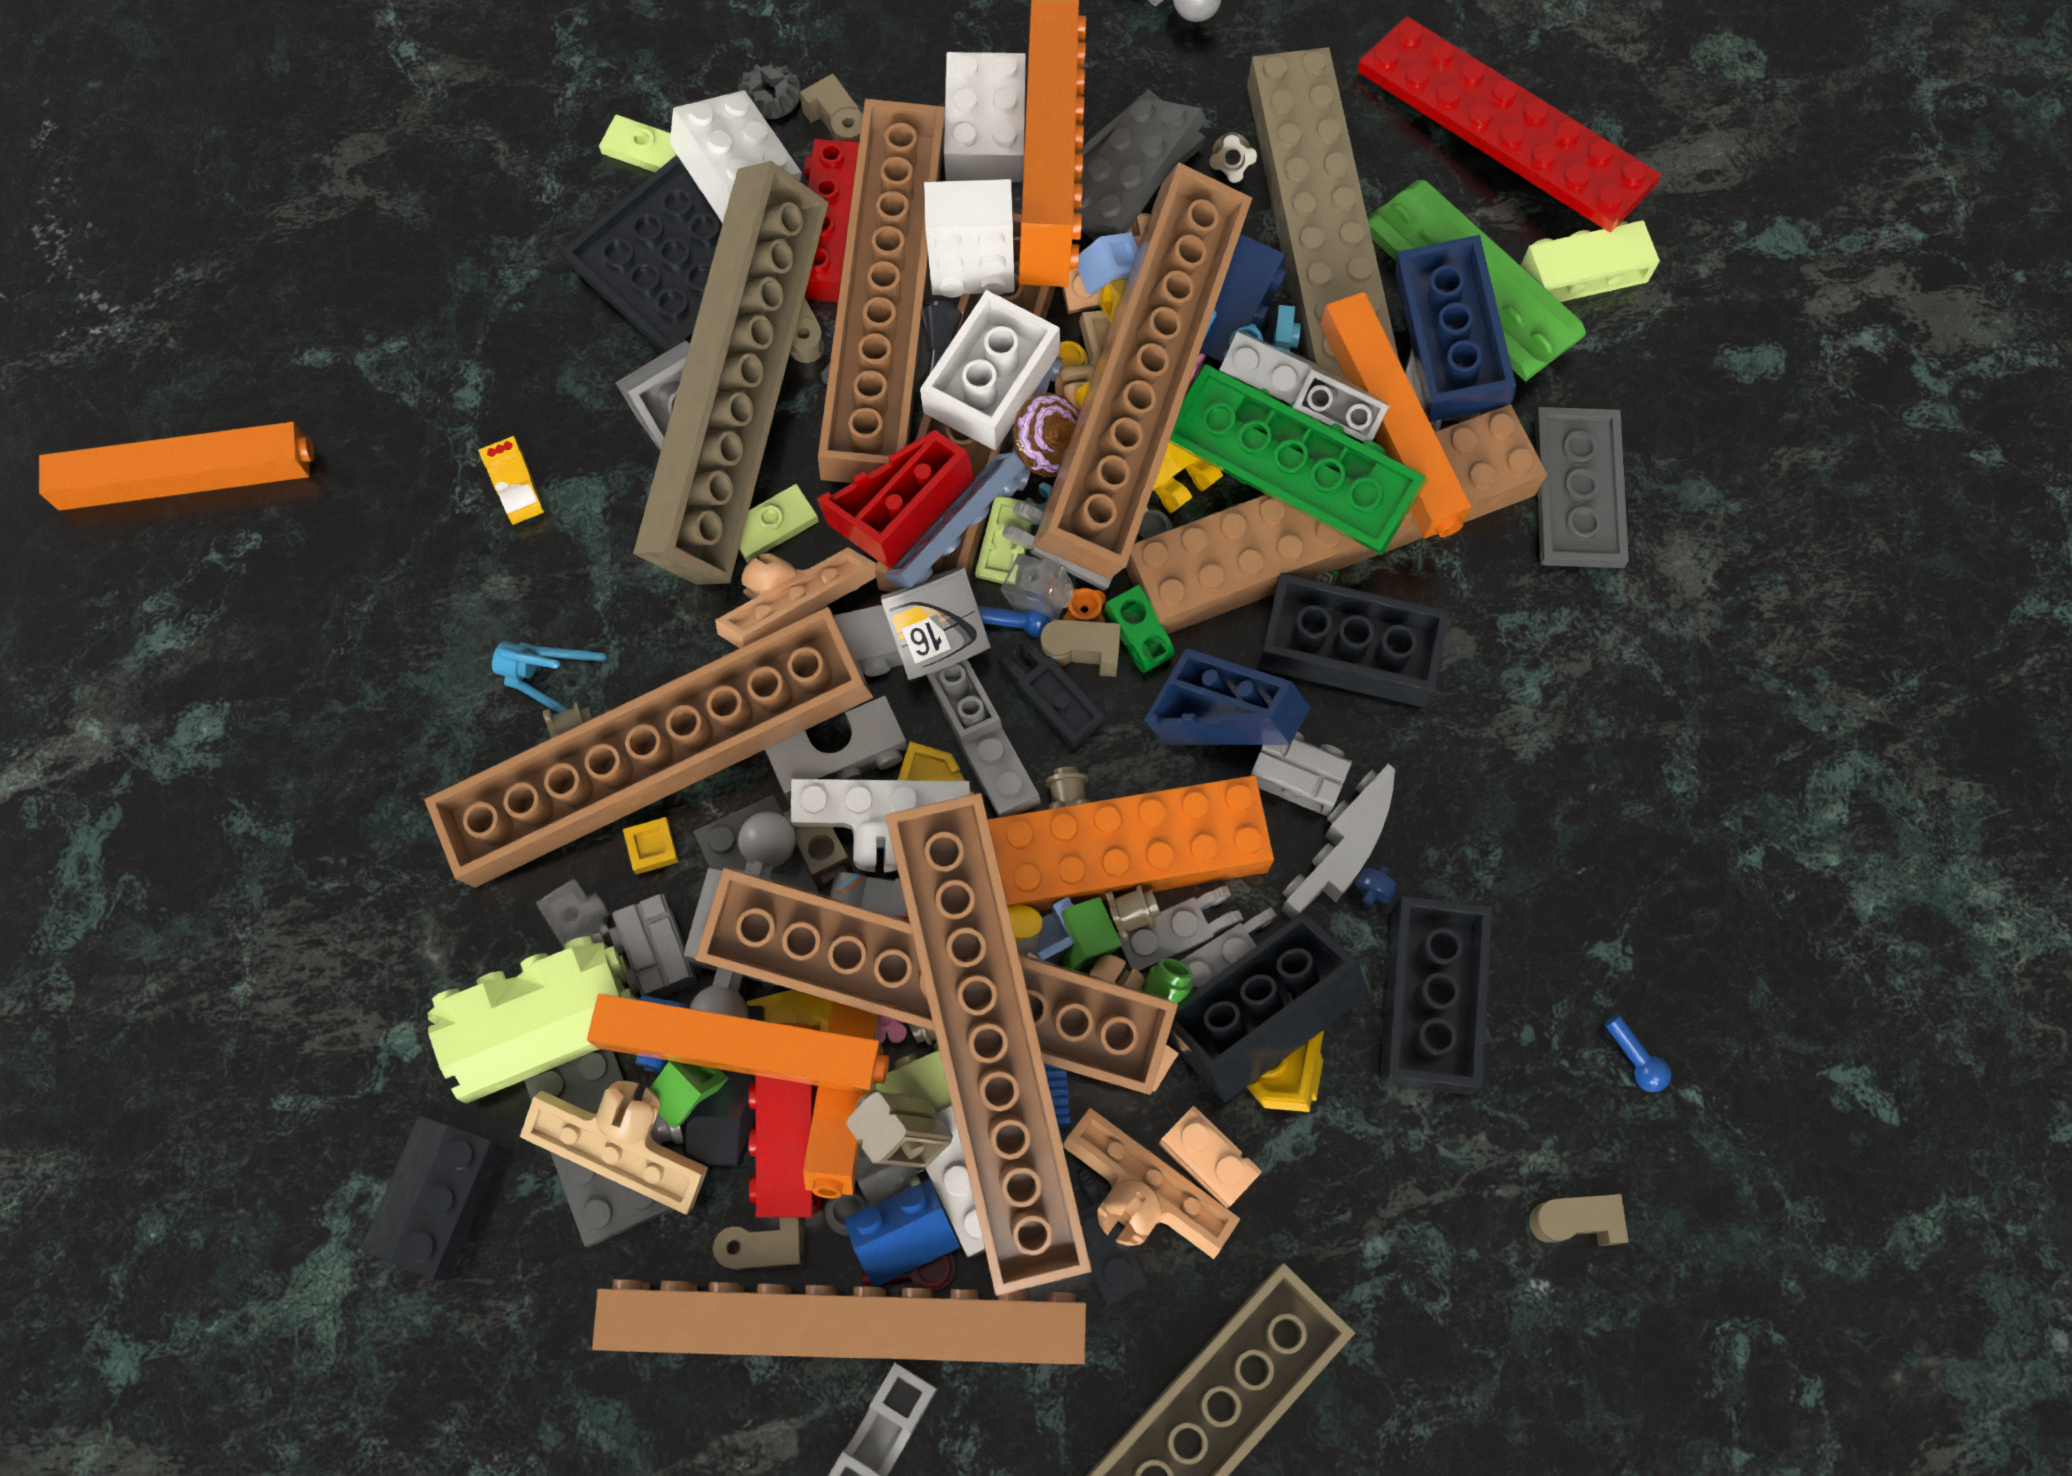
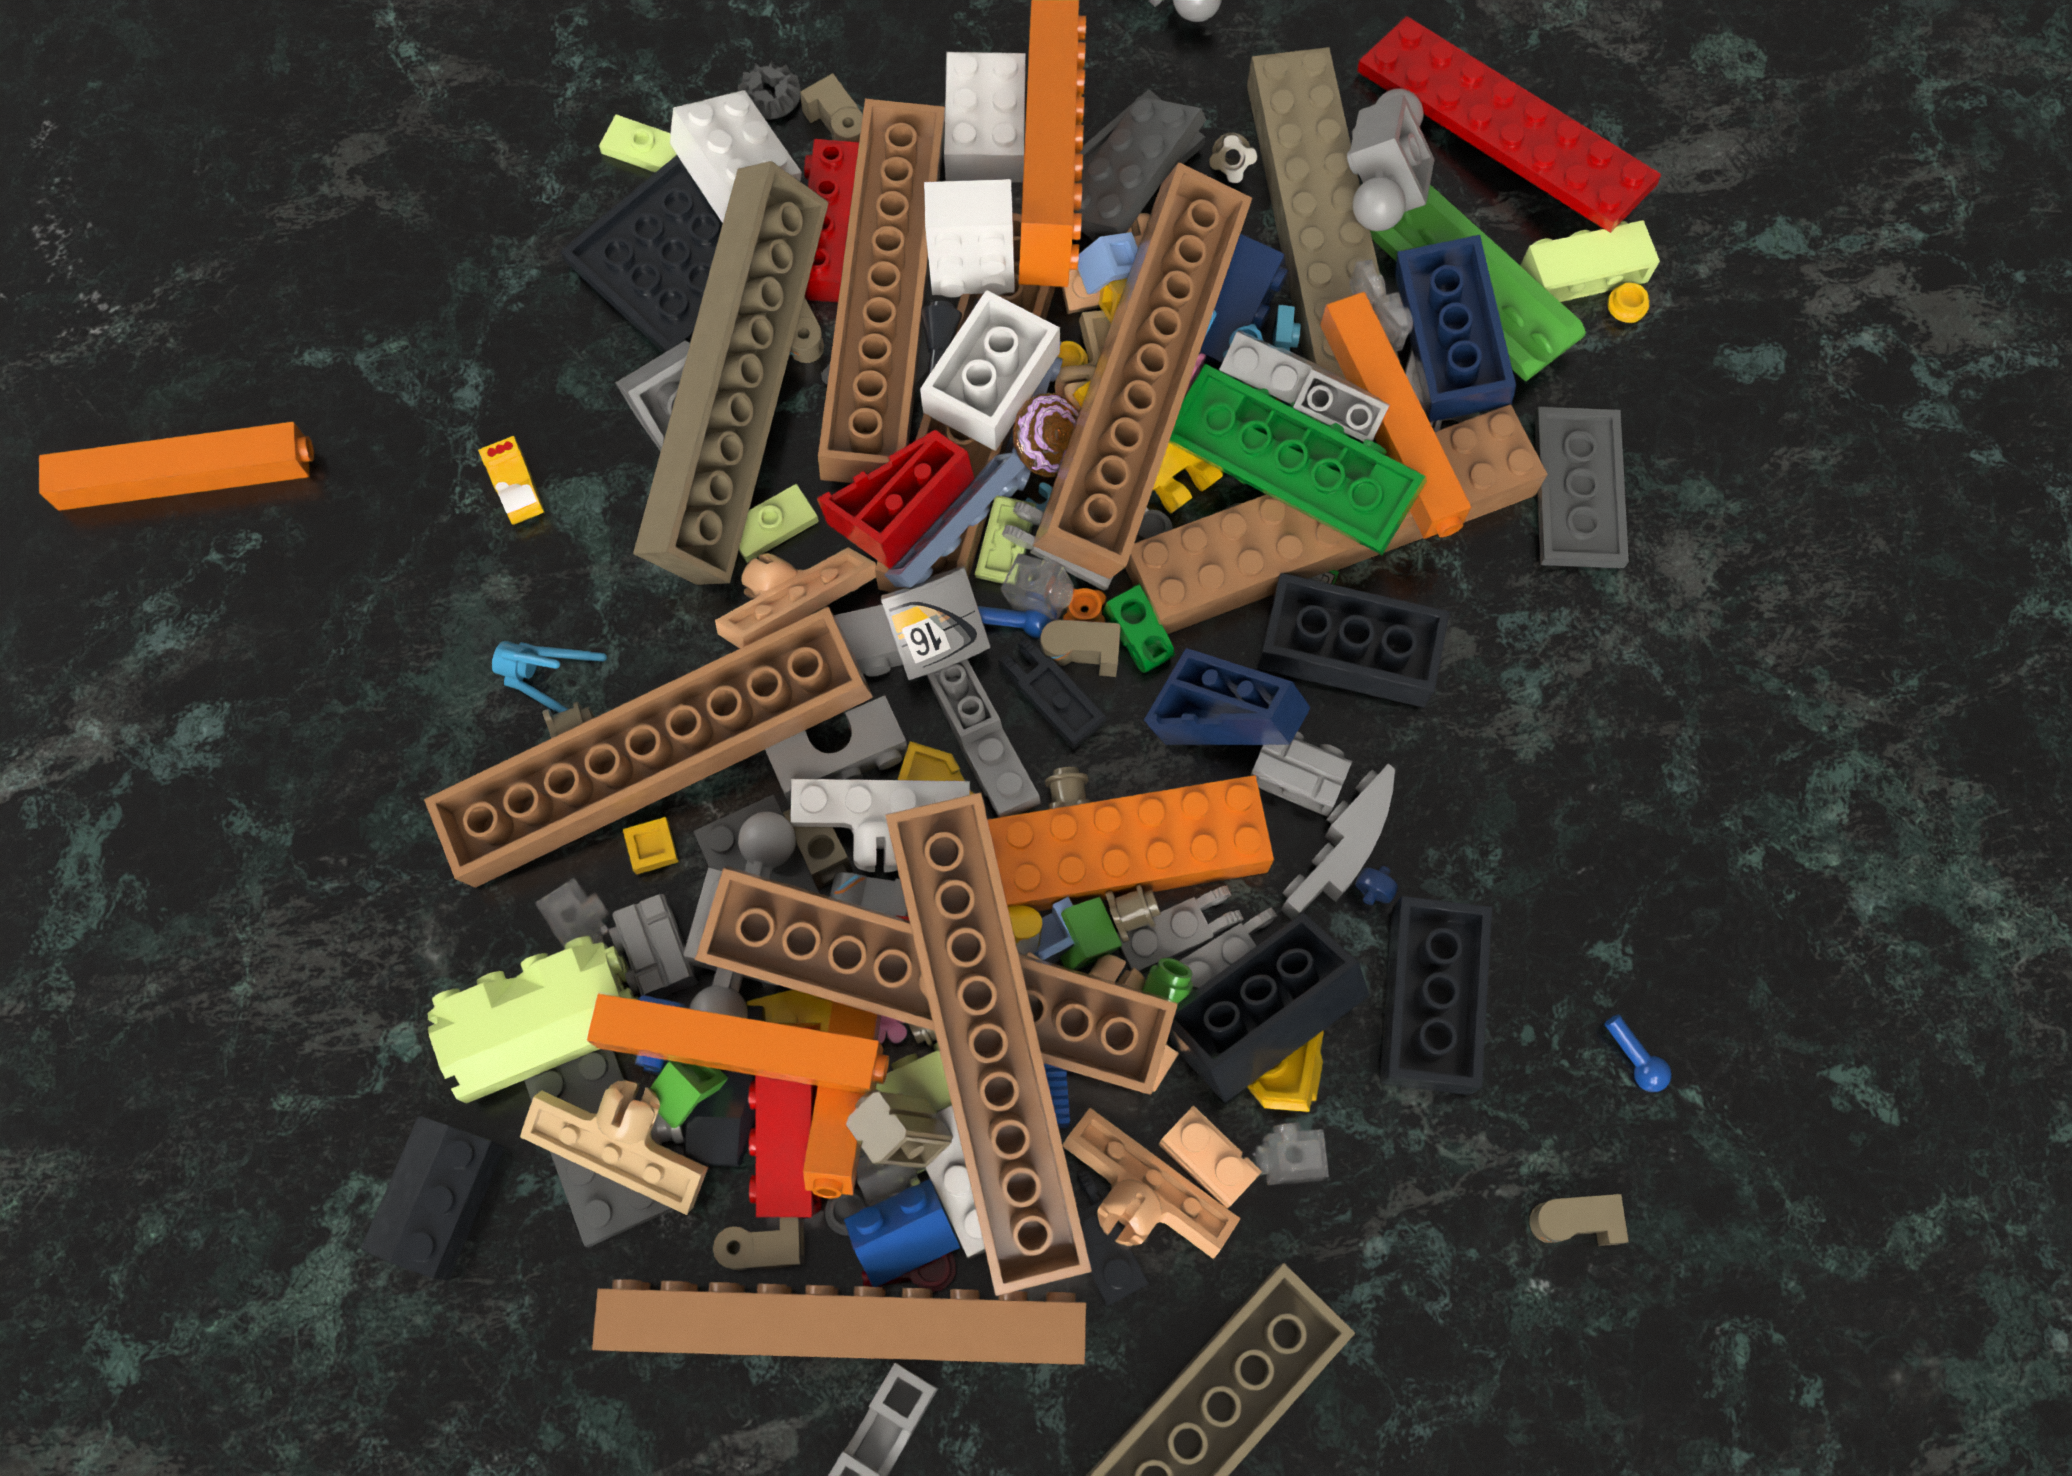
none -> clear brick [1256,1123,1329,1185]
none -> light grey brick [1347,89,1434,231]
none -> clear slope [1350,259,1412,351]
none -> yellow plate [1608,282,1649,323]

